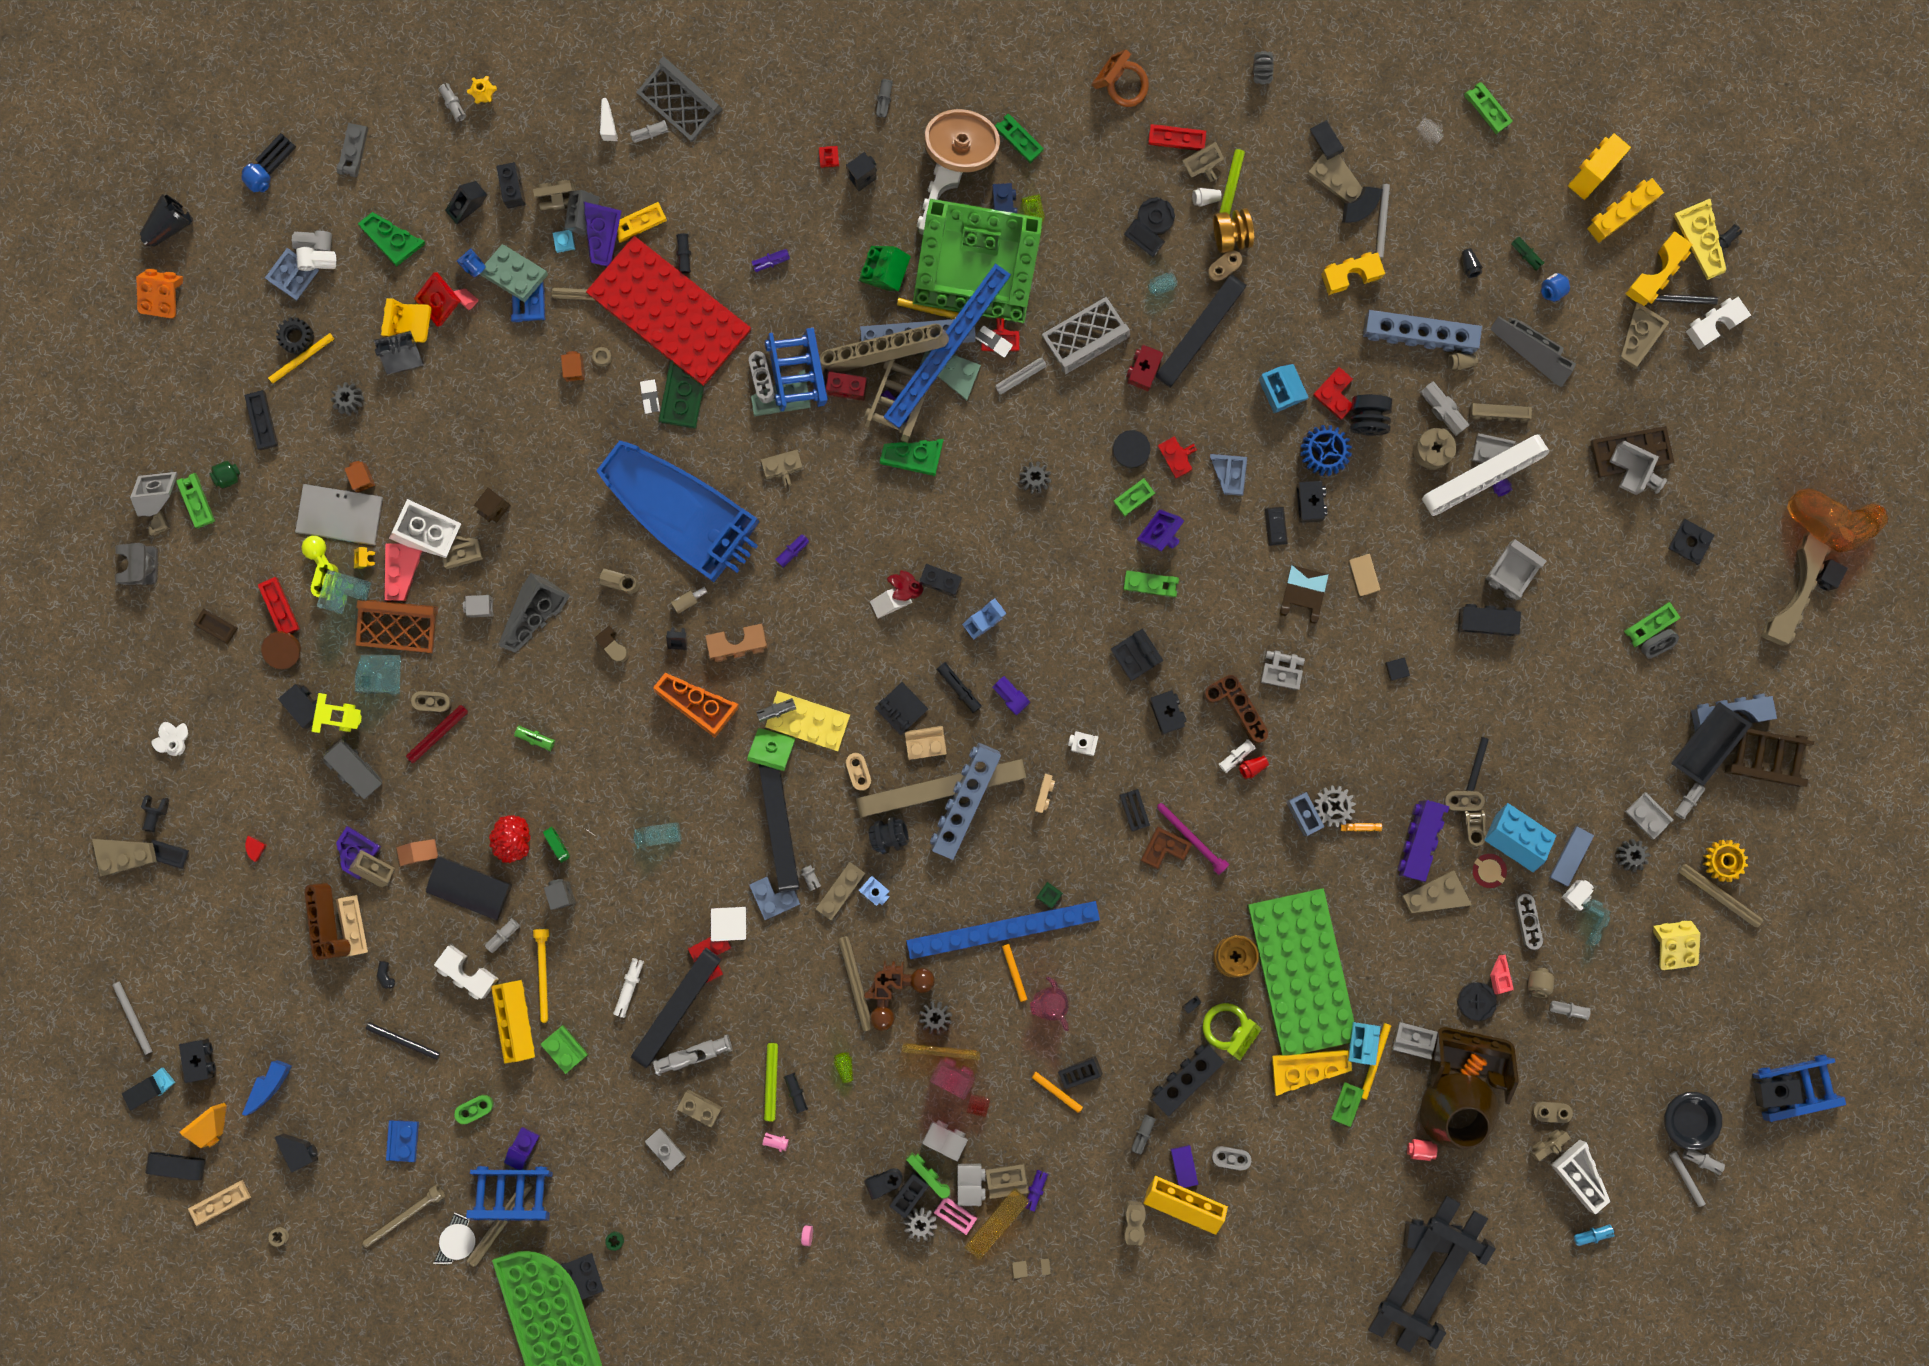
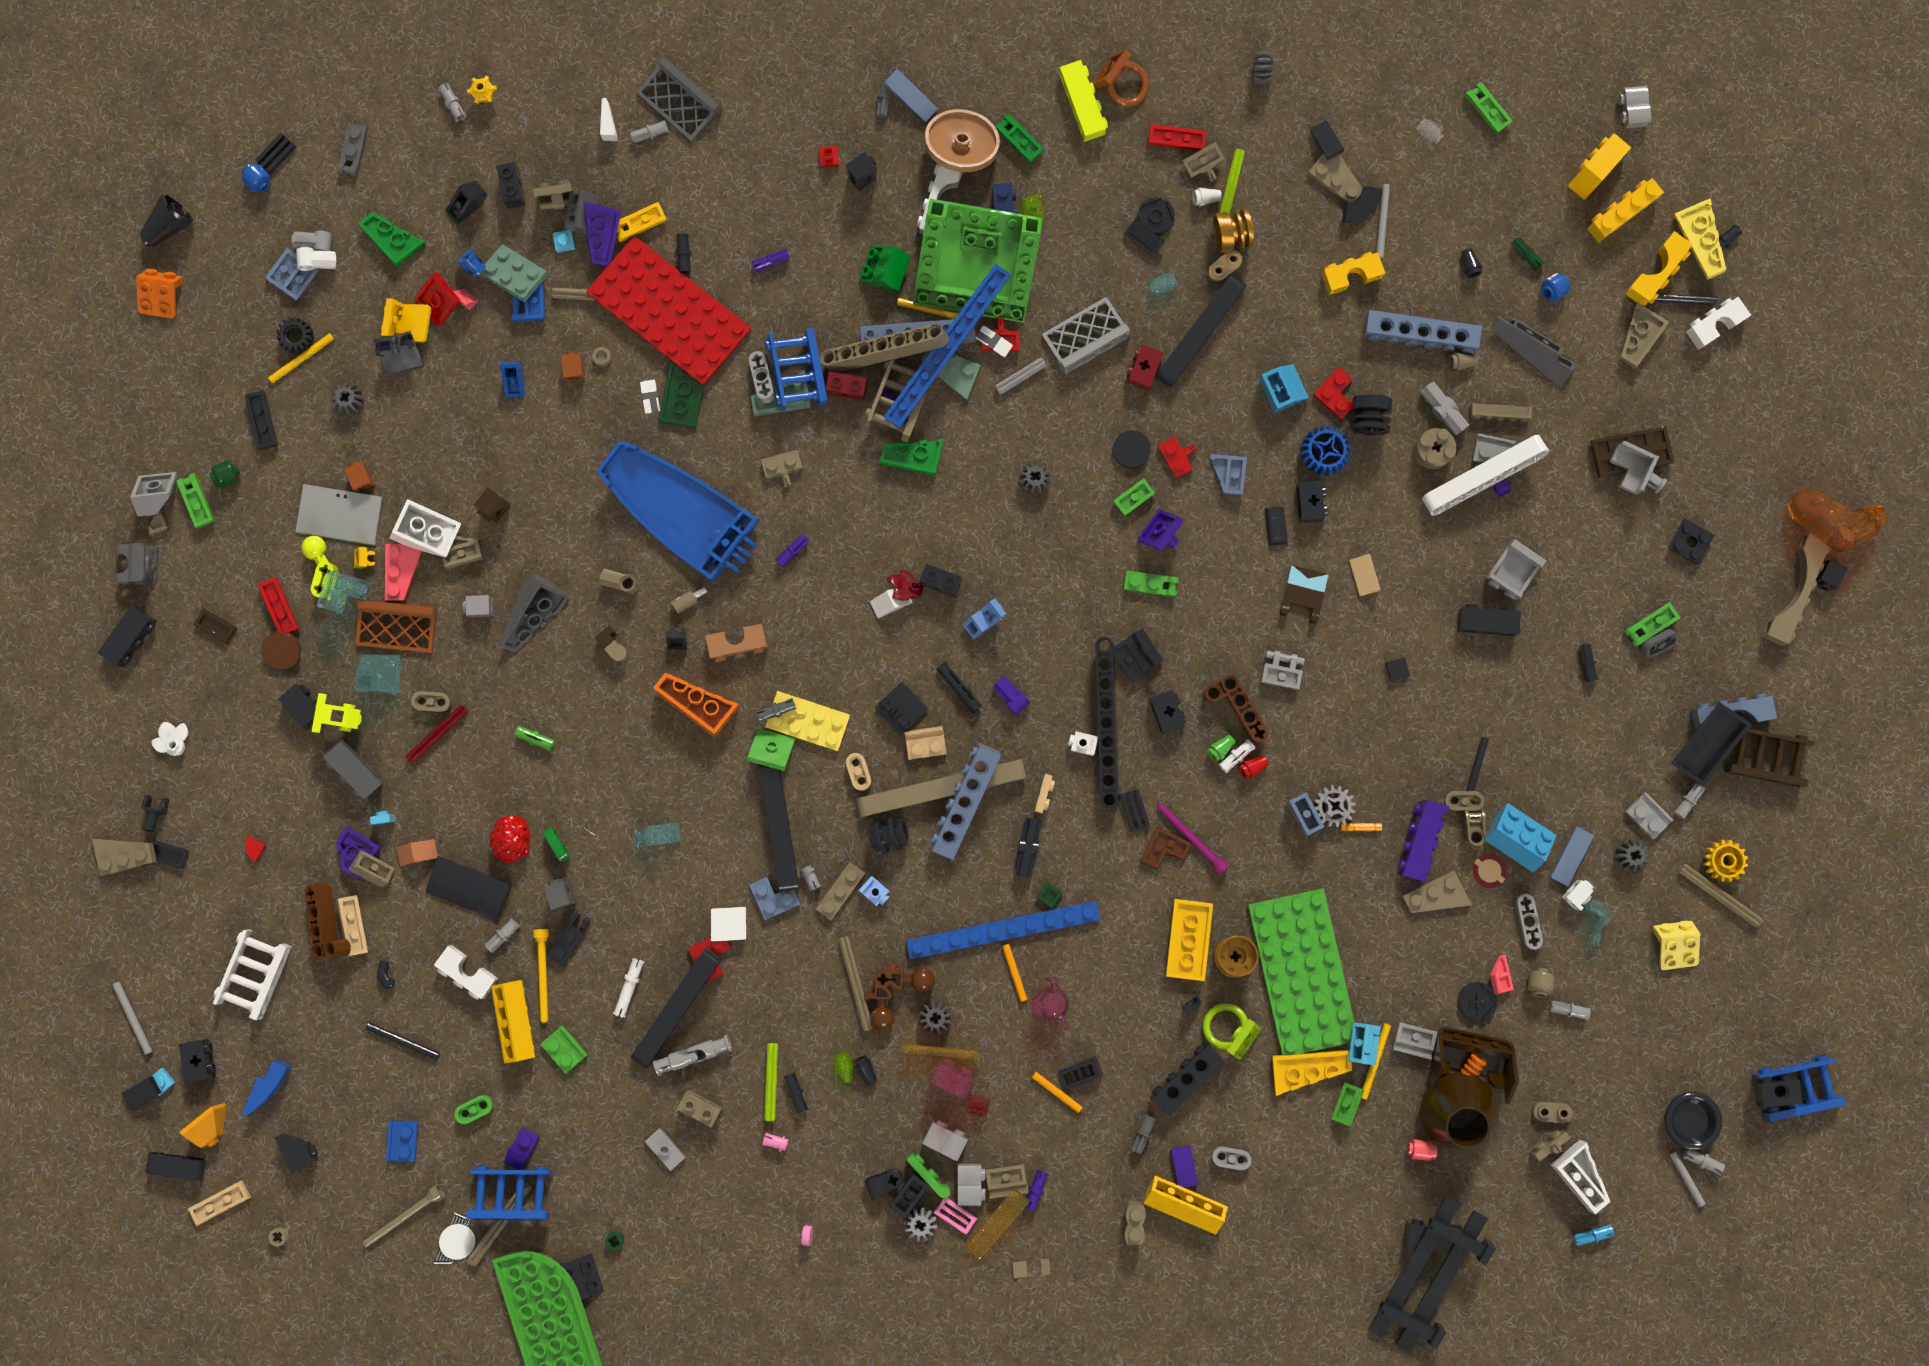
none -> black brick [97,605,157,667]
none -> white fence [213,930,292,1020]
none -> medium azure plate [370,811,395,825]
none -> blue slope [500,362,525,397]
none -> black hinge [547,911,591,966]
none -> black cone [853,1055,877,1086]
none -> sand blue tile [884,69,938,123]
none -> black piece [1014,818,1042,878]
none -> neon yellow brick [1059,60,1108,142]
none -> black beam [1095,637,1120,809]
none -> yellow plate [1166,899,1213,981]
none -> bright green cone [1207,735,1236,762]
none -> black axle [1579,643,1598,682]
none -> light grey brick [1618,86,1651,128]

